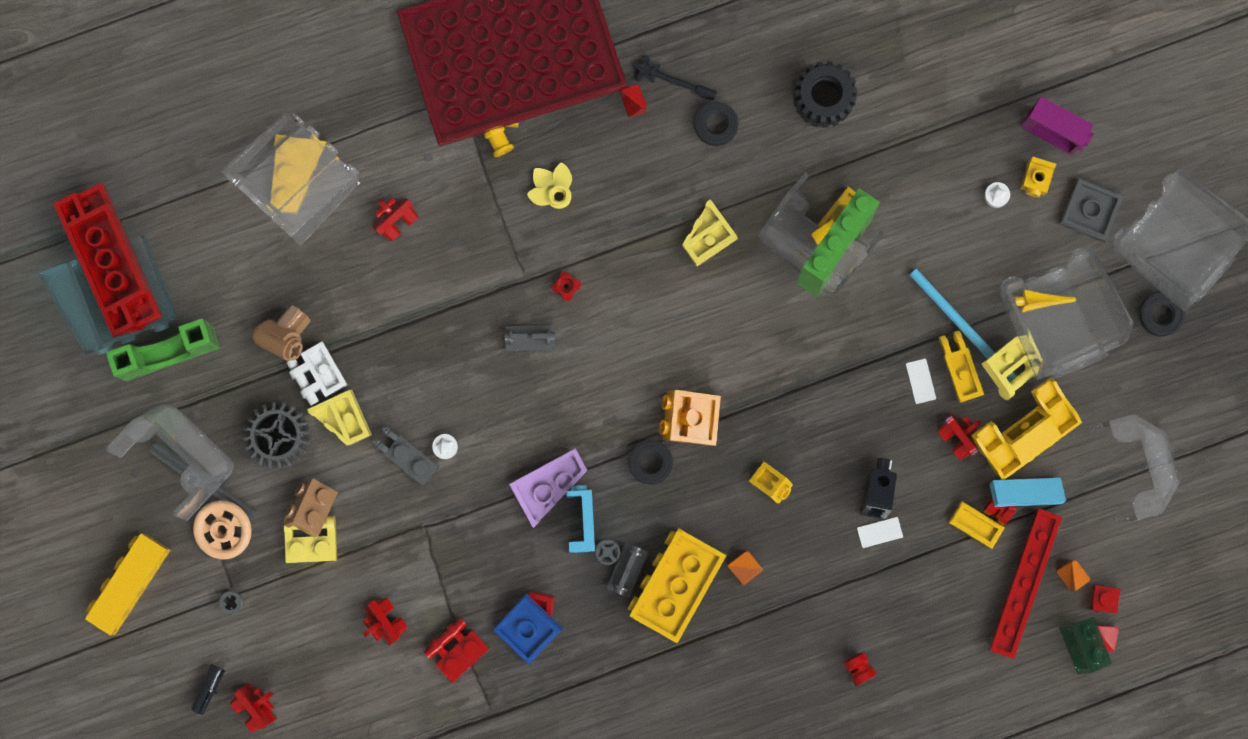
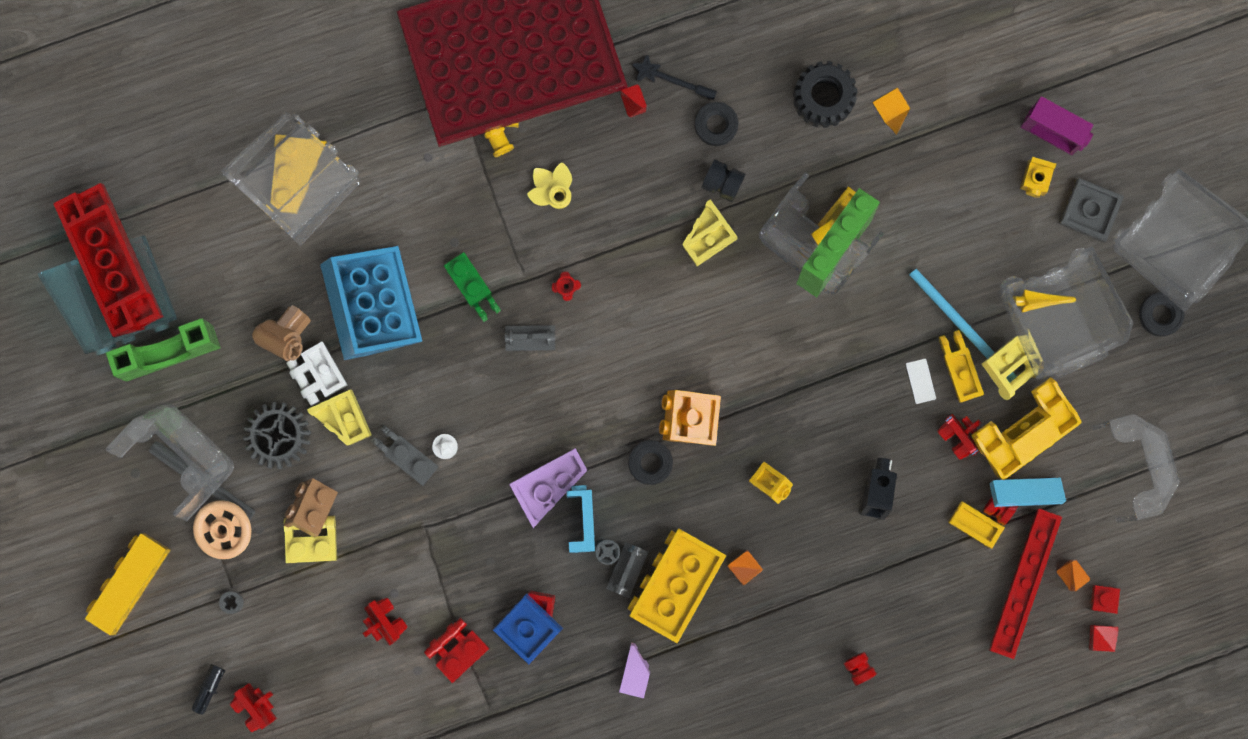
red hips [373,197,418,241] -> none
white sticker [857,517,903,548] -> none
white tile [984,182,1010,208] -> none
clear green bracket [1059,617,1112,674] -> none
none -> dark azure slope [320,246,422,360]
none -> green hinge [444,252,501,322]
none -> lavender slope [619,643,650,698]
none -> black wheel [701,159,746,203]
none -> light orange sticker [873,88,910,135]

